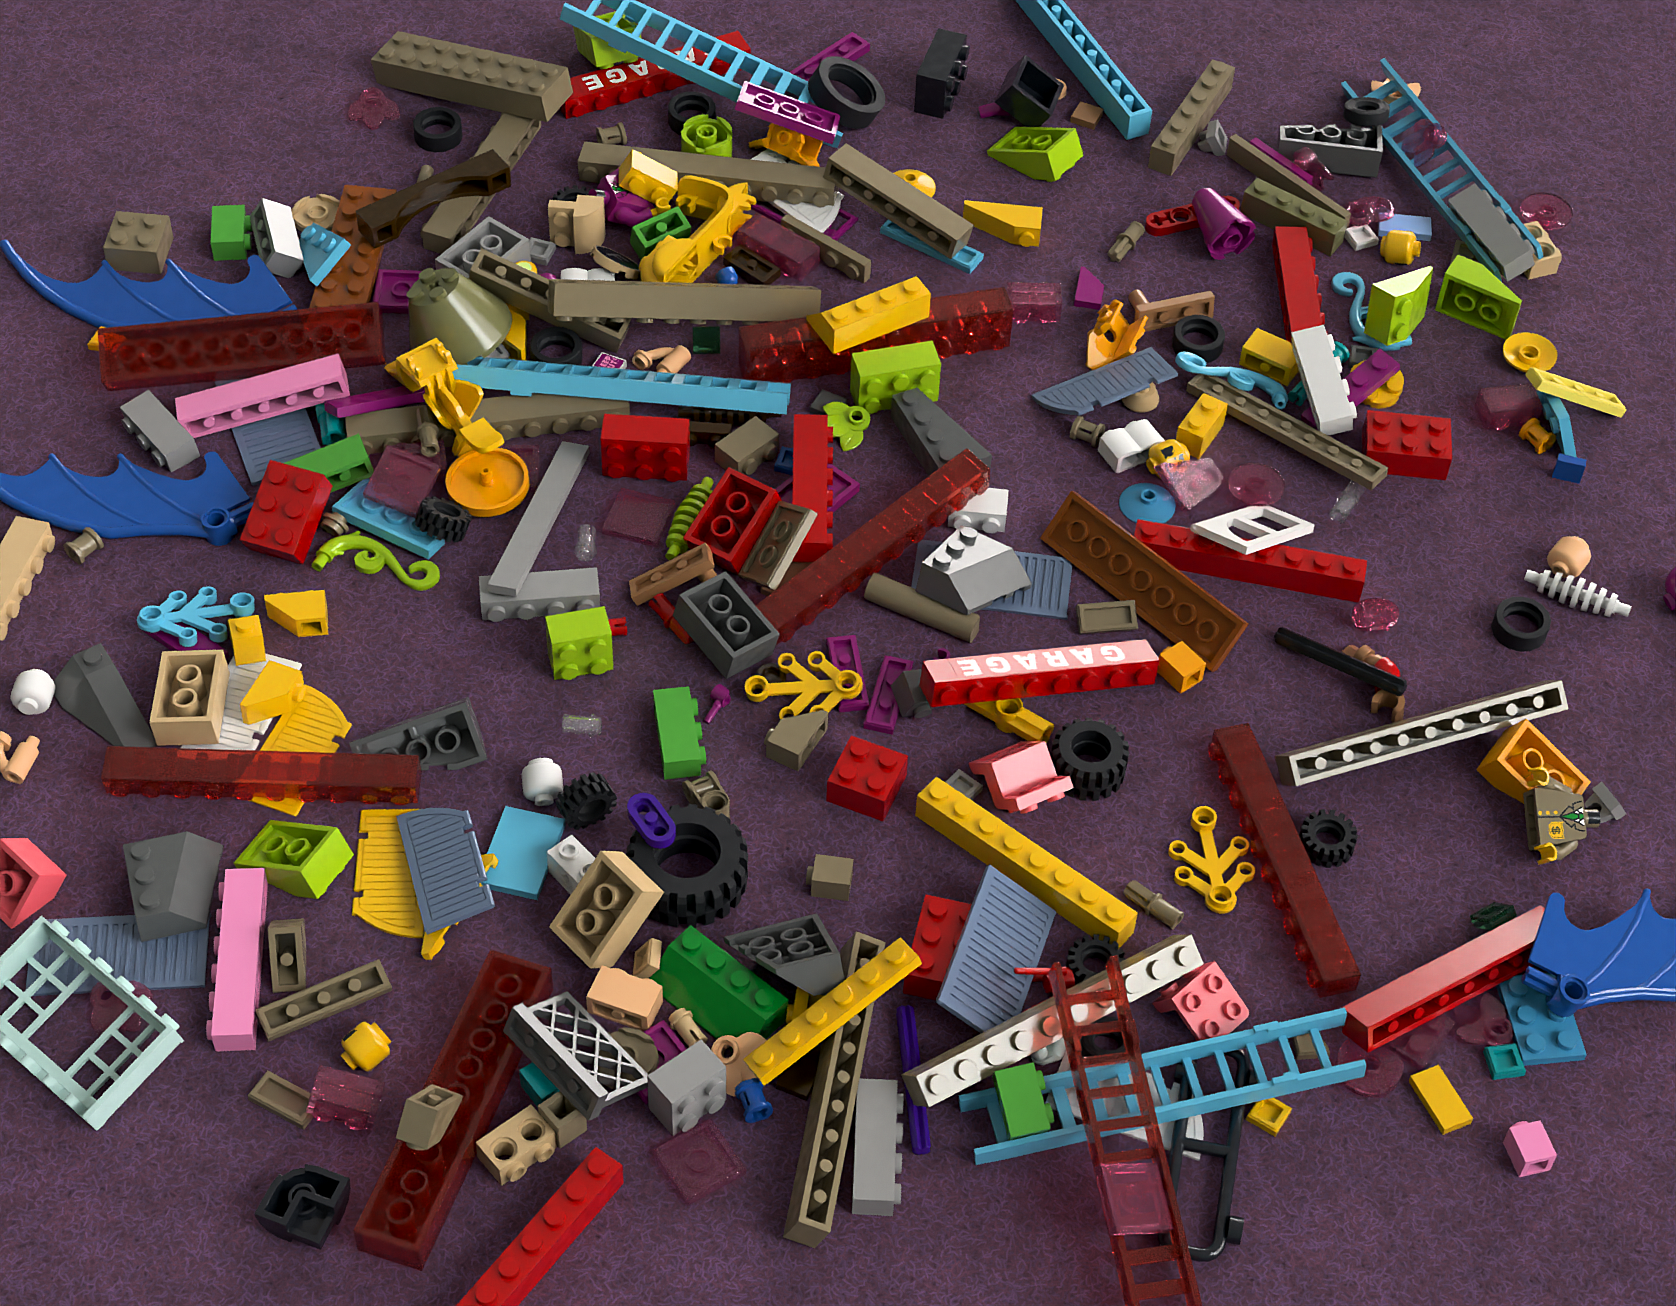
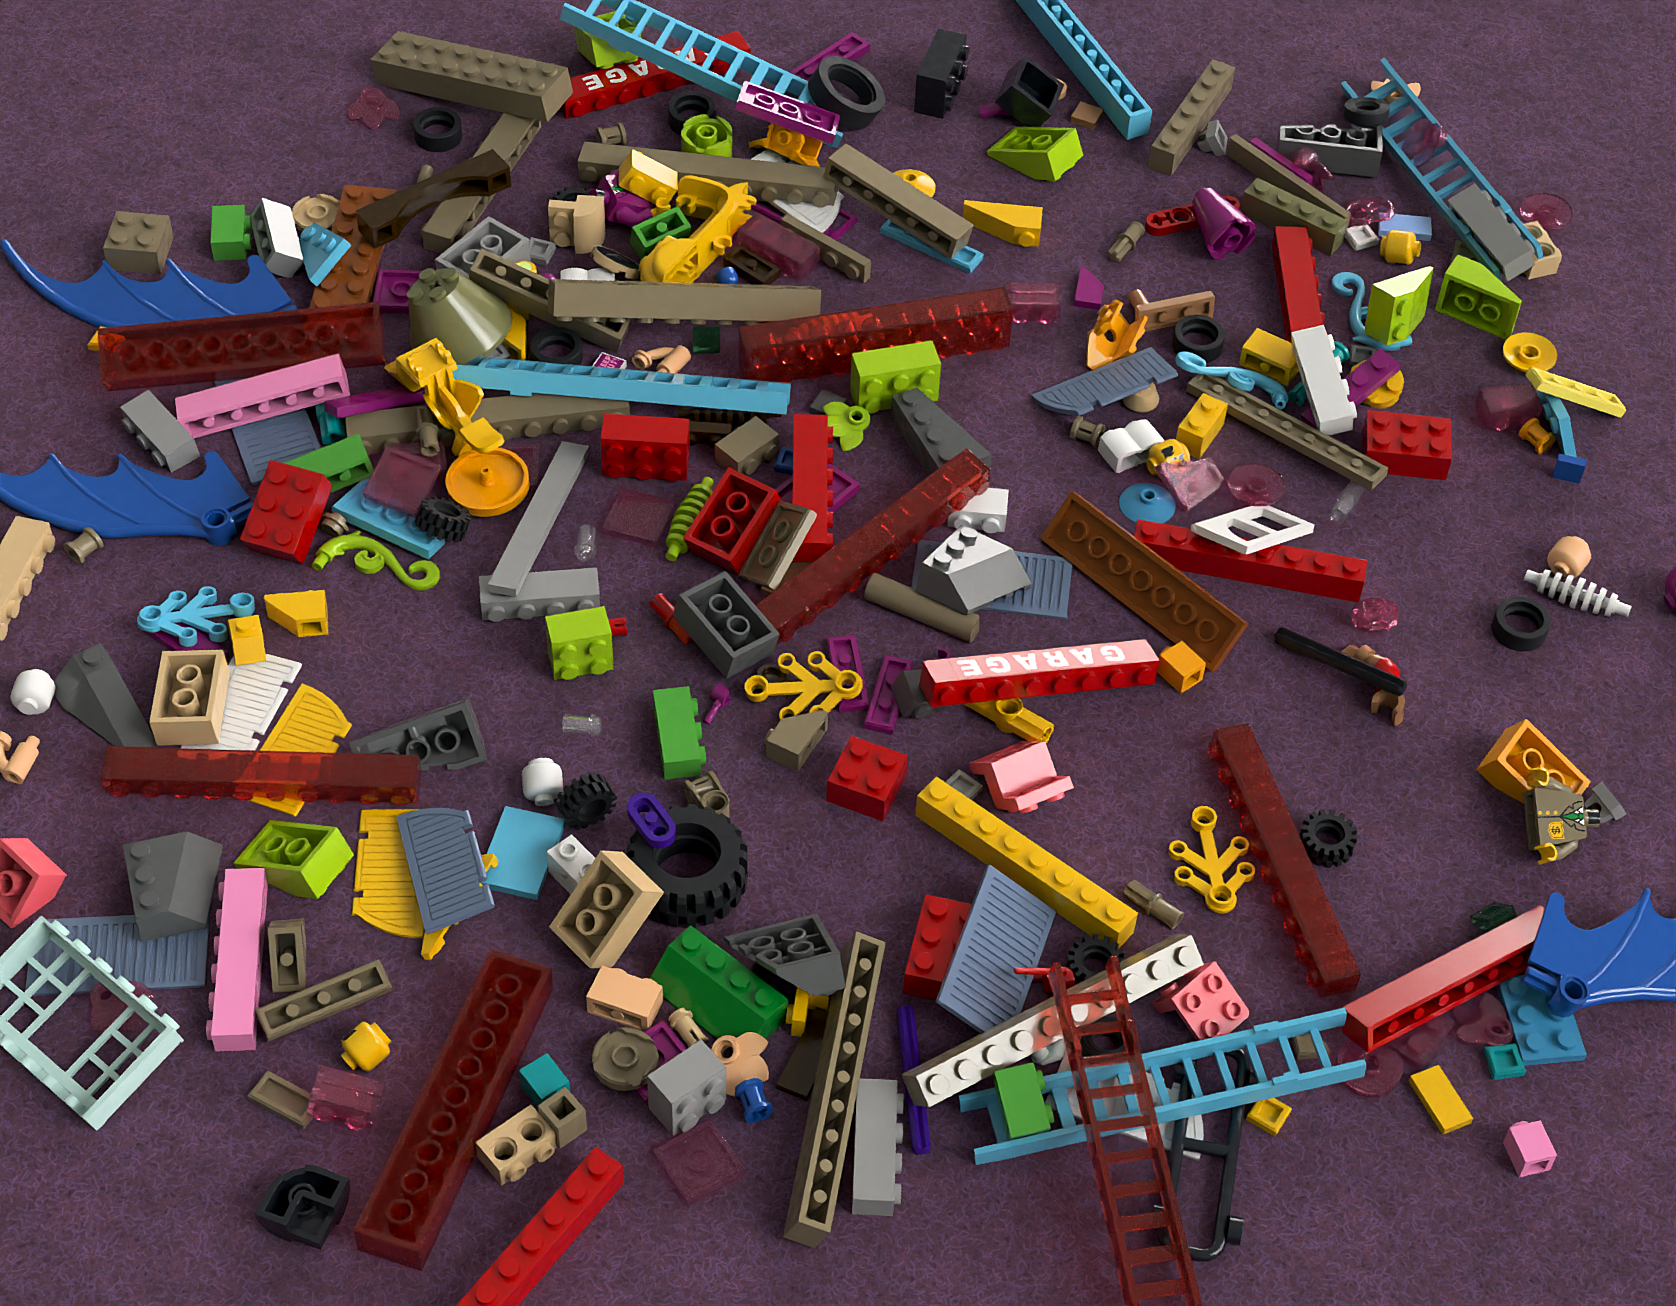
yellow slope [240,660,306,725] -> none
dark tan slope [396,1084,463,1150] -> none
dark grey fence [503,991,648,1121] -> none
medium nougat piece [629,542,717,606] -> none
tan tile [633,938,662,979] -> none
yellow plate [743,937,922,1086] -> none
yellow wedge [806,276,931,354] -> none
dark tan brick [806,854,854,901] -> none
black tyre [1051,718,1129,801] -> none
dark tan tile [1075,600,1138,635] -> none
clear pink tile [1094,1163,1173,1235] -> none
dark tan brick [1275,680,1569,786] -> none

